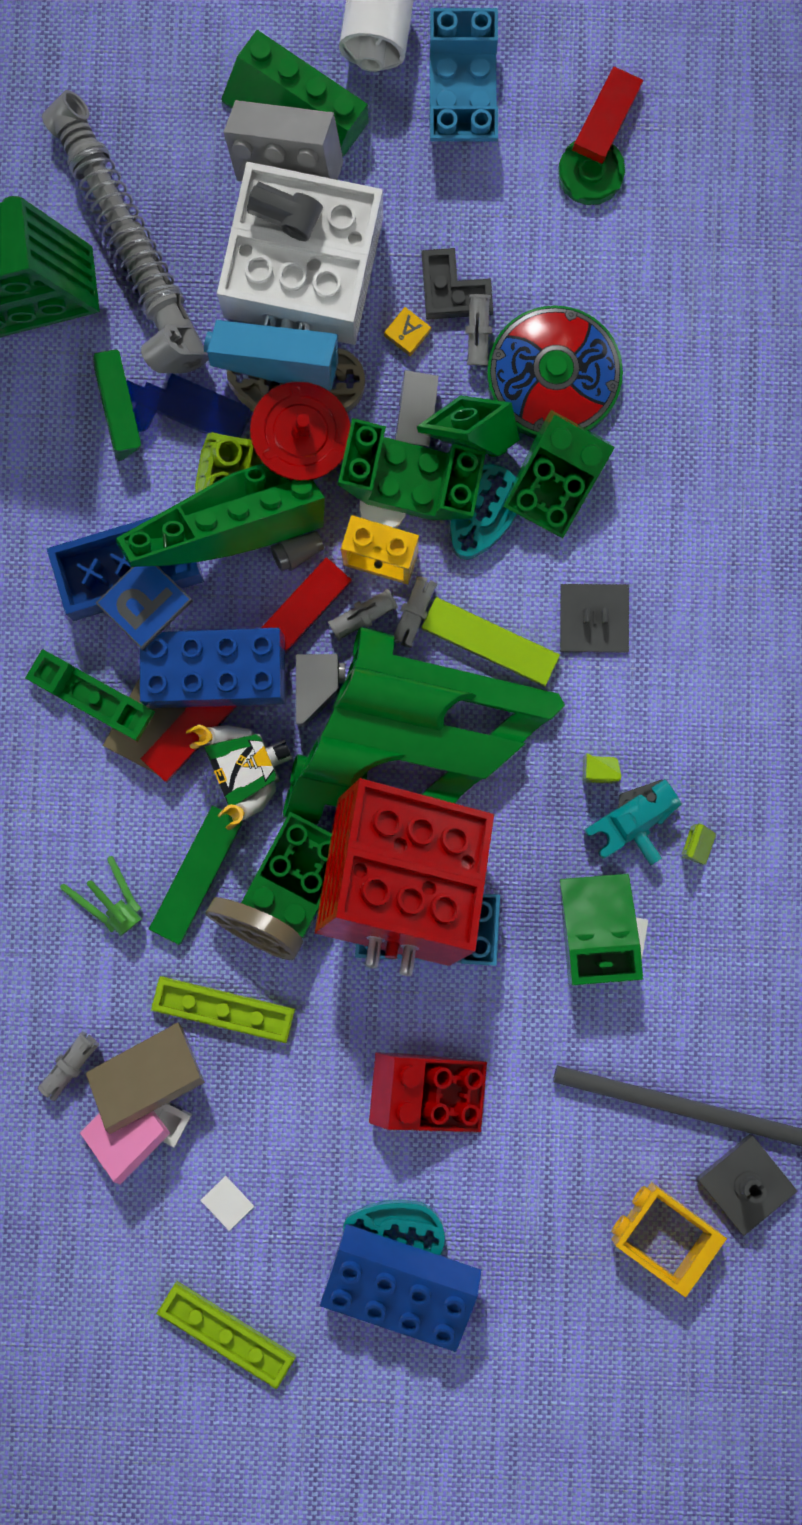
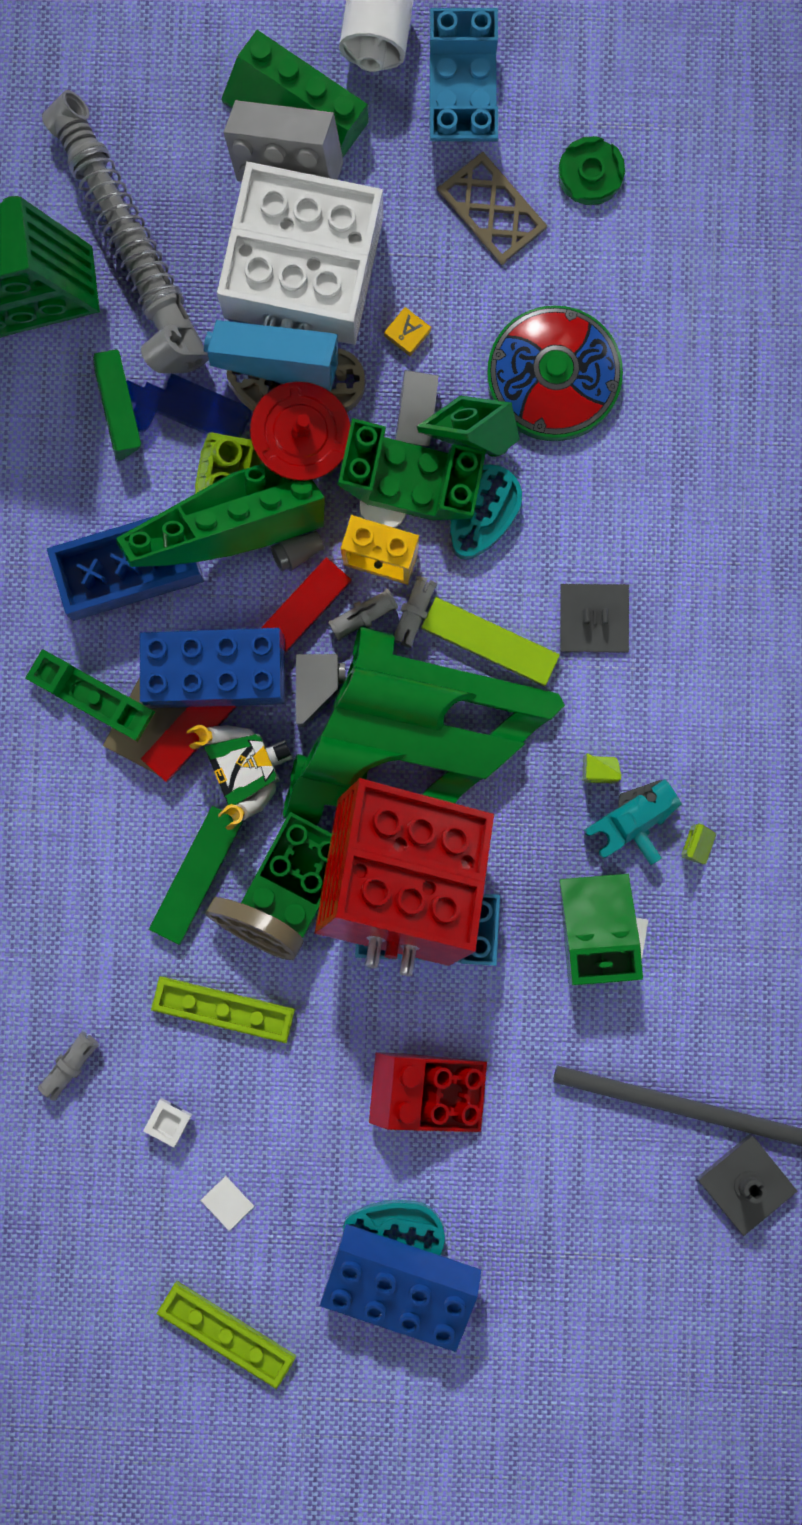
bright green plant [60,856,142,936] -> none
bright pink tile [80,1111,170,1185] -> none
dark tan tile [86,1022,205,1134] -> none
blue piece [96,566,193,650] -> none
dark grey piece [247,181,323,242] -> none
dark grey tile [421,248,493,320] -> none
light grey pin [465,294,492,365] -> none
green slope [503,410,615,539] -> none
red tile [572,66,644,164] -> none
yellow window [611,1182,727,1298] -> none
none -> dark tan window [437,152,547,265]

